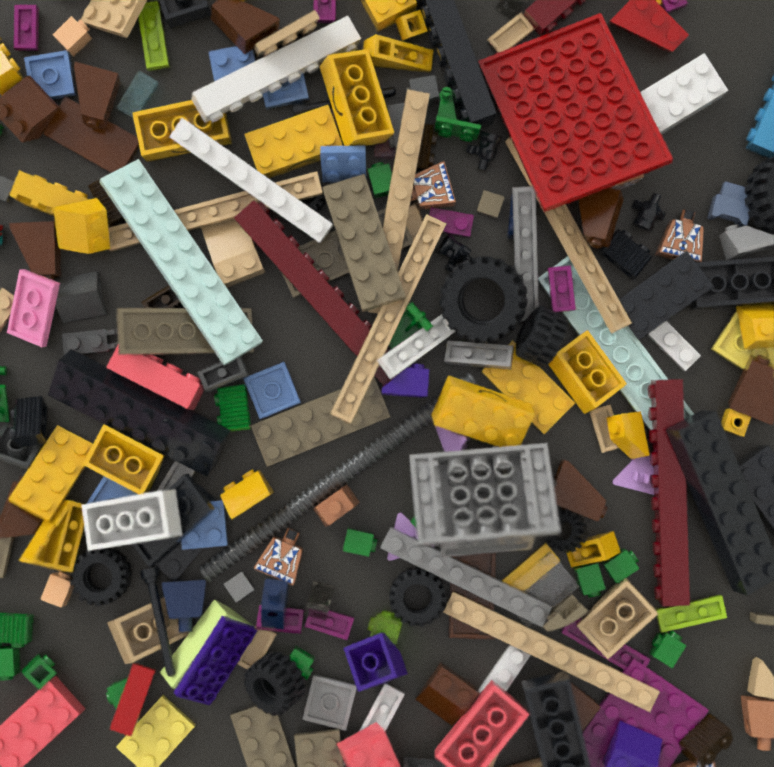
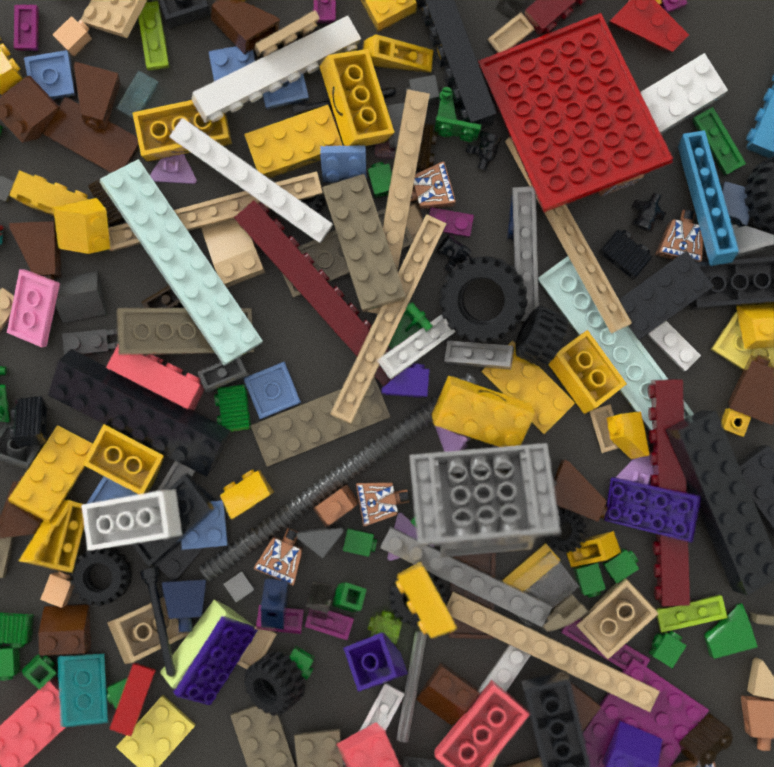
light grey plate [302,674,357,731] -> none
yellow plate [395,10,427,41] -> none
dark tan tile [476,190,505,219] -> none
magenta plate [547,265,576,313] -> none
reddish brown slope [579,188,624,248] -> none
none -> reddish brown slope [38,604,91,655]
none -> teal tile [58,654,108,727]
none -> lavender piece [150,154,197,184]
none -> dark grey slope [297,525,344,558]
none -> green brick [332,582,367,612]
none -> torso [356,483,410,526]
none -> yellow slope [395,561,456,638]
none -> light grey axle [396,631,427,743]
none -> dark purple tile [604,477,701,542]
none -> dark azure brick [678,130,739,266]
none -> green plate [692,107,746,176]
none -> green slope [704,603,758,659]

